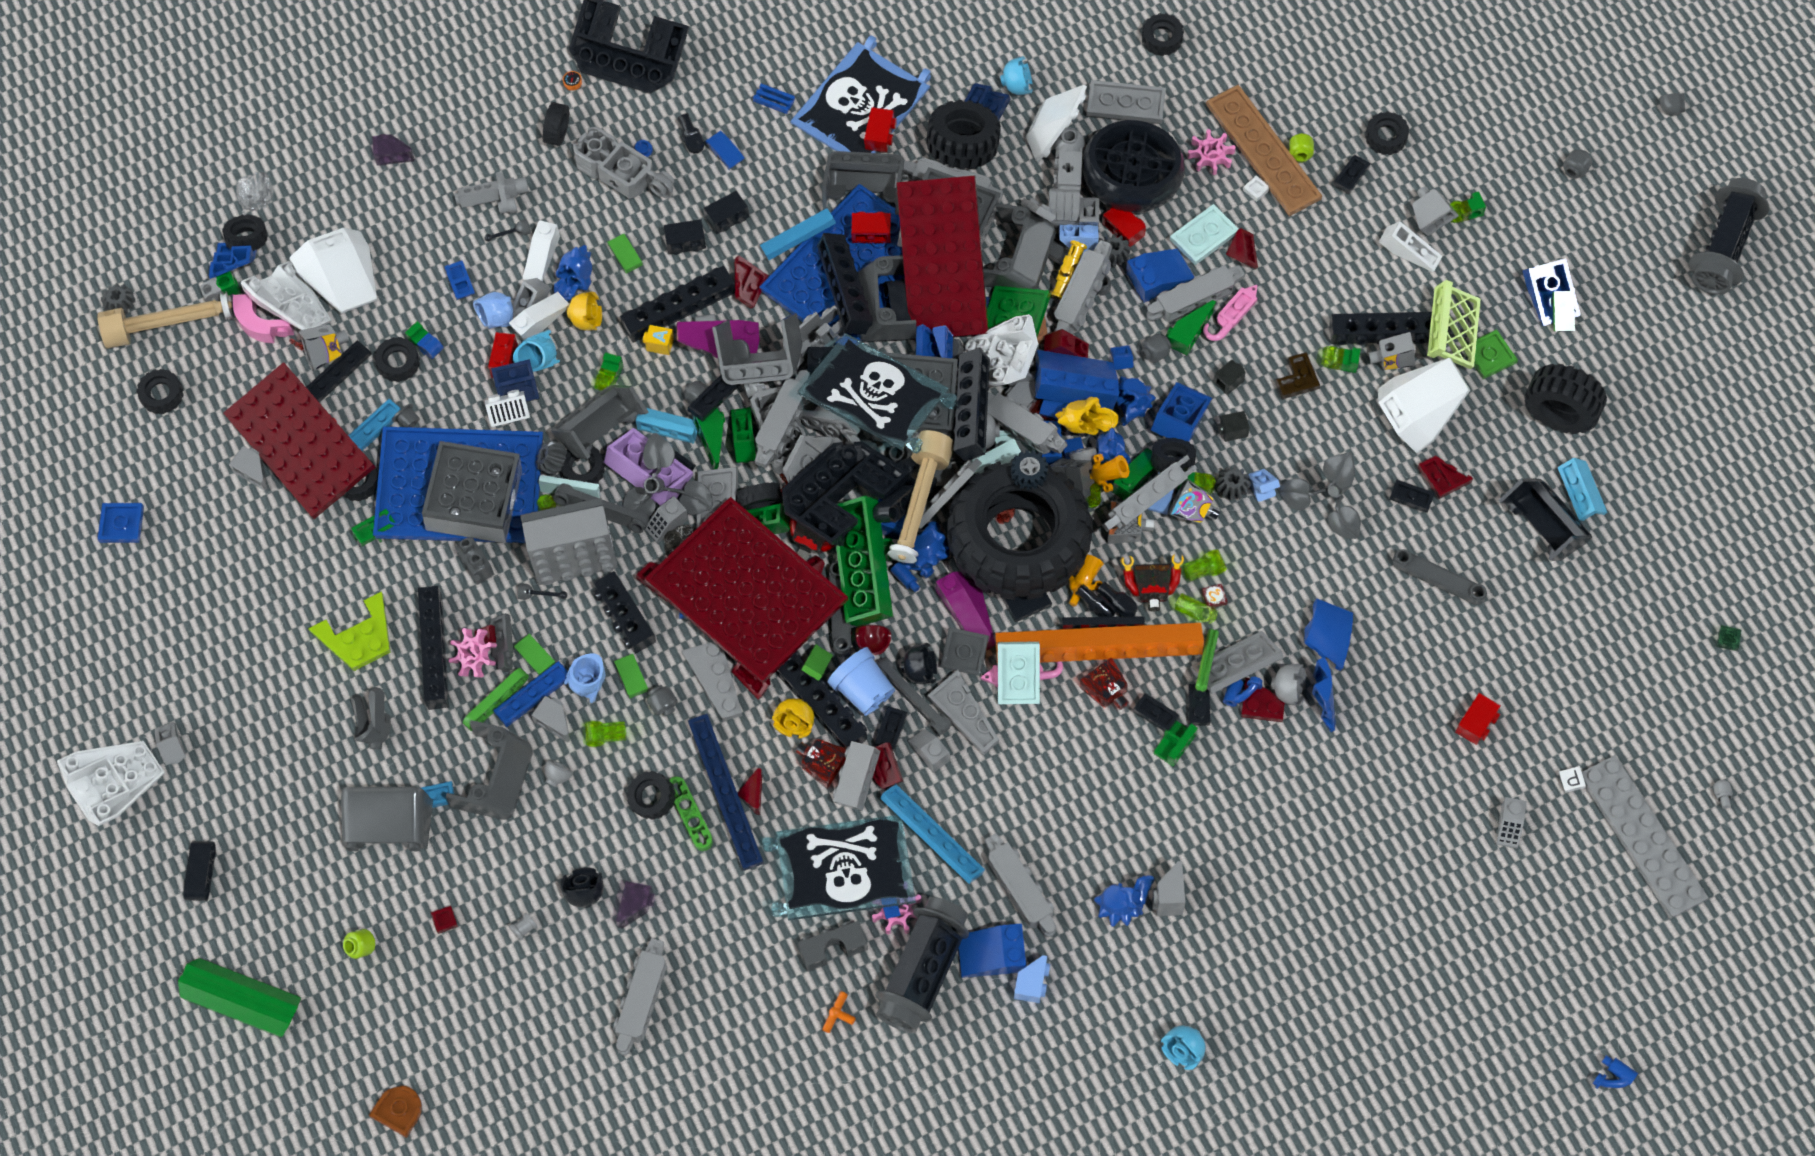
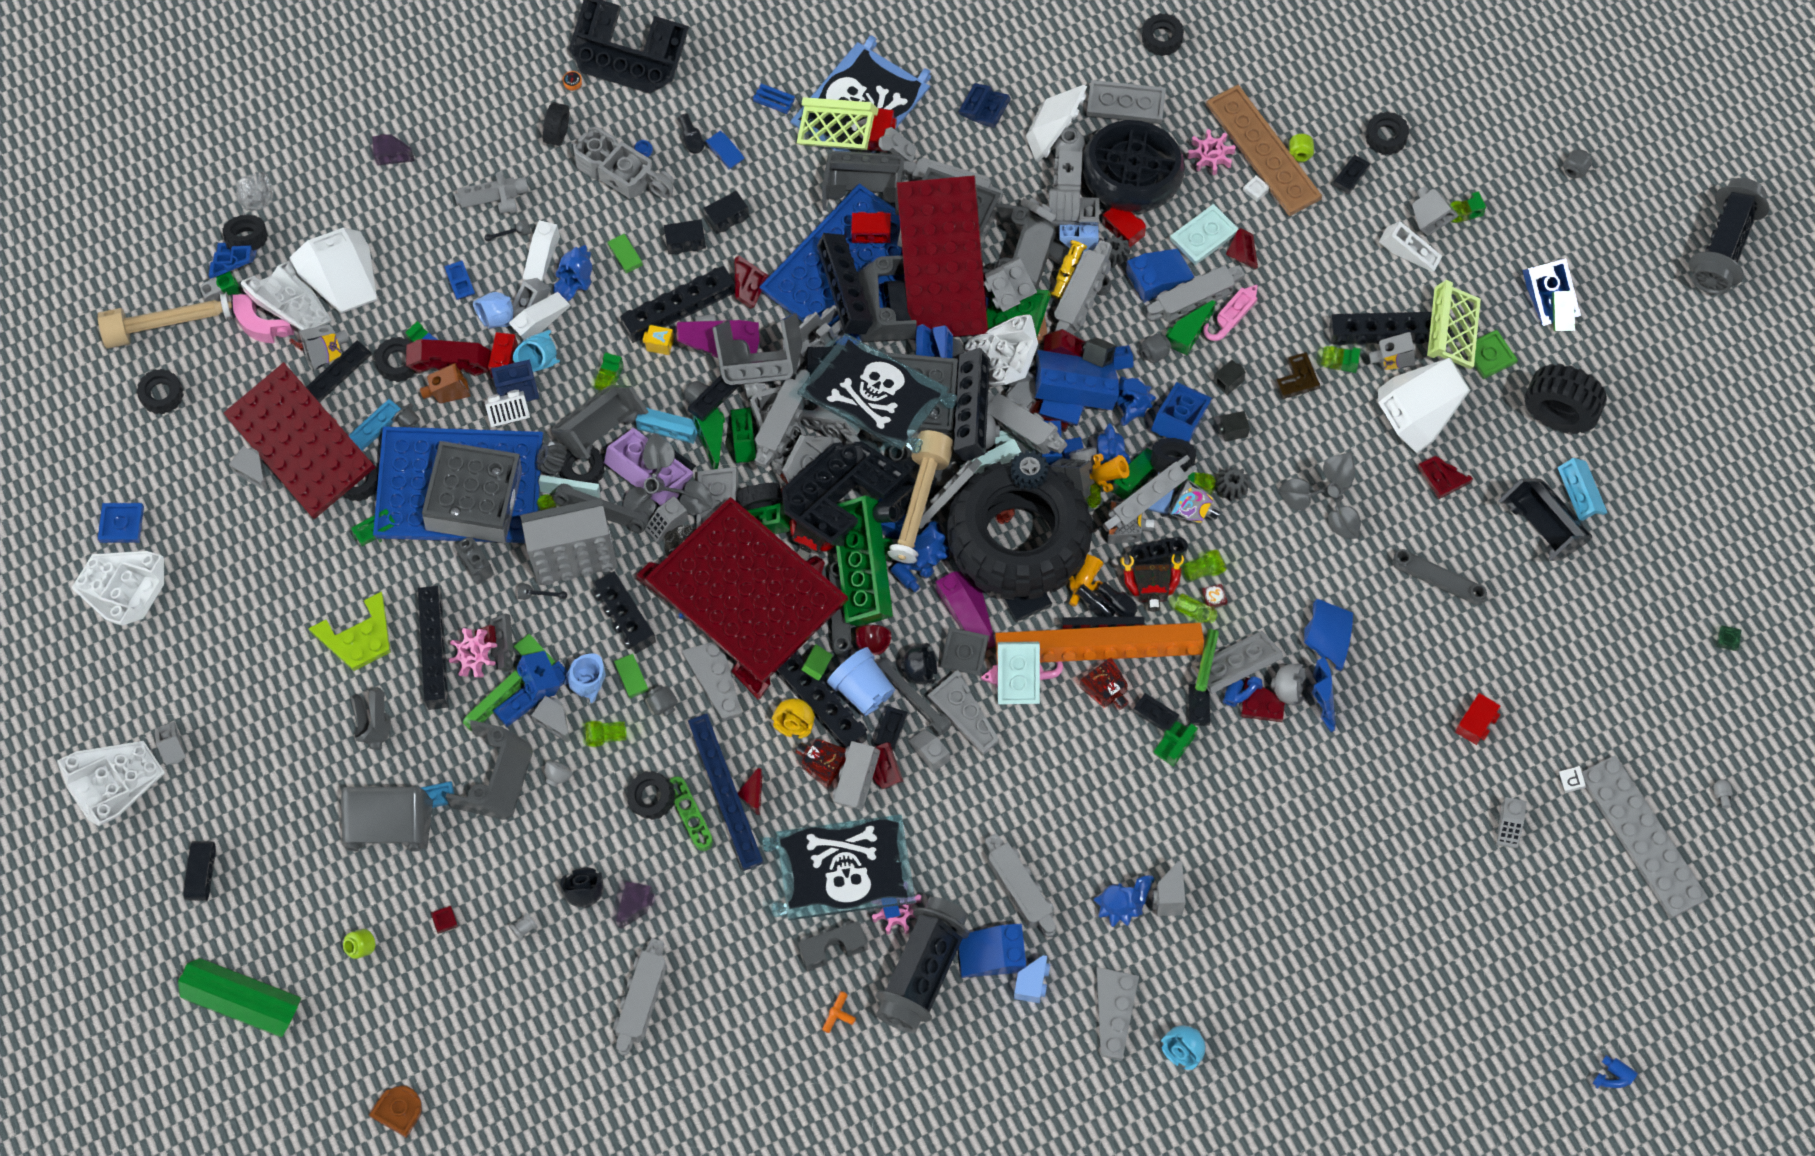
dark grey gear [101,283,136,314] -> none
yellow cylinder [567,291,602,331] -> none
dark azure tile [760,208,836,260] -> none
dark azure plate [880,784,985,884] -> none
black tyre [926,100,1001,170] -> none
medium azure cylinder [1000,56,1033,95] -> none
yellow head [1055,397,1118,435] -> none
light blue slope [1248,469,1280,502] -> none
black plate [1389,479,1435,513] -> none
dark grey piece [1659,93,1685,115] -> none
none -> white wedge [72,551,164,626]
none -> dark red brick [406,339,491,377]
none -> dark orange torso [420,364,471,404]
none -> blue brick [517,651,560,701]
none -> yellowish green fence [797,97,878,150]
none -> light grey hinge [879,127,917,162]
none -> light grey plate [984,257,1037,312]
none -> pearl dark grey brick [1082,337,1116,368]
none -> light grey wing [1096,967,1139,1061]
none -> black beam [1129,537,1188,569]

